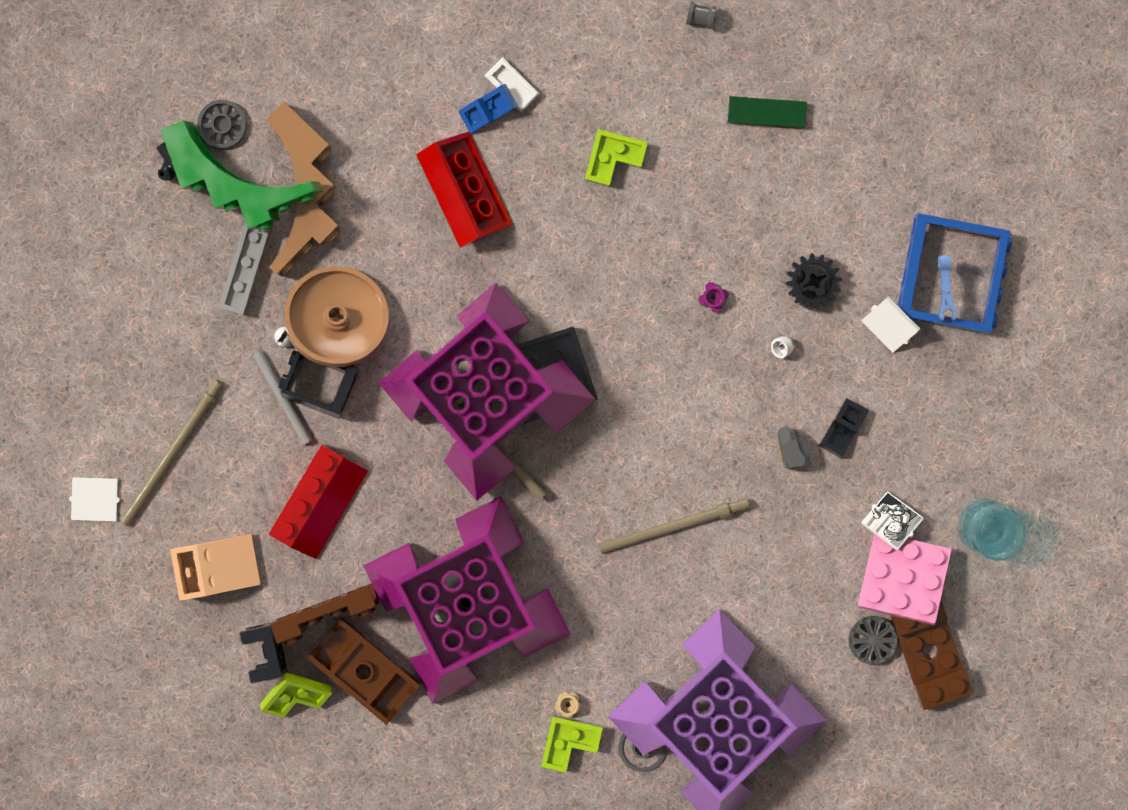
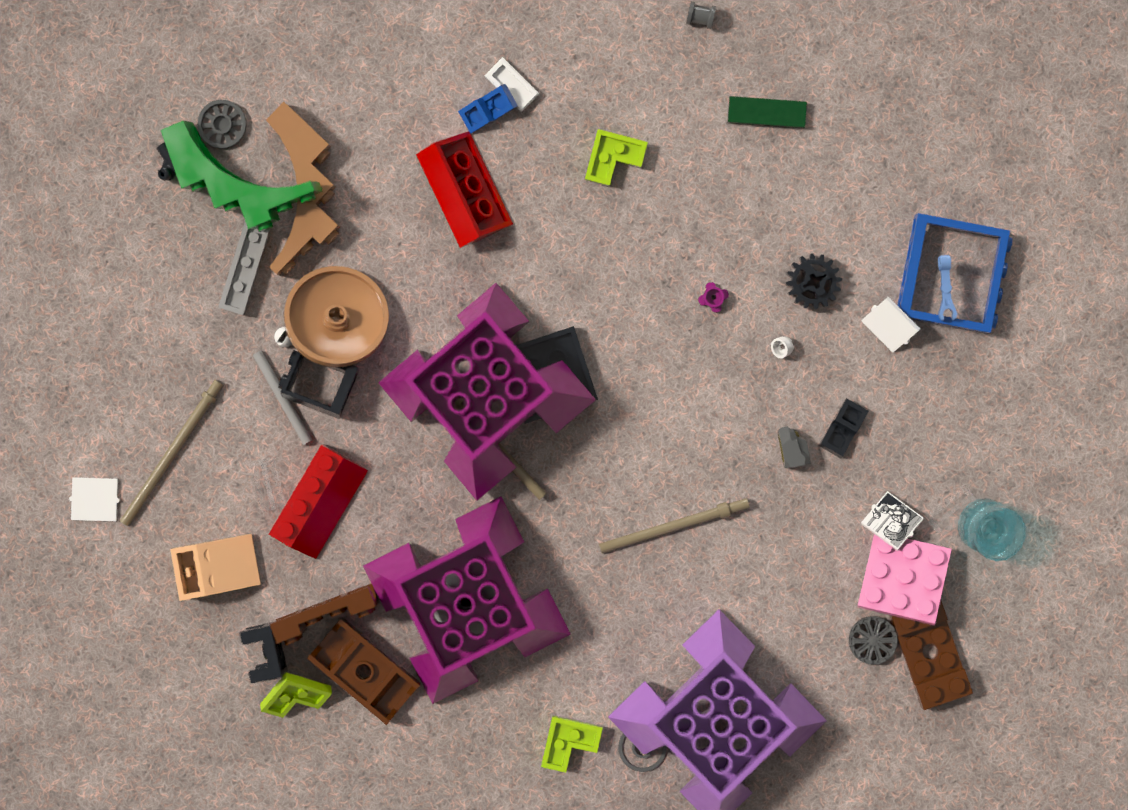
tan plate [555,692,581,718] -> none

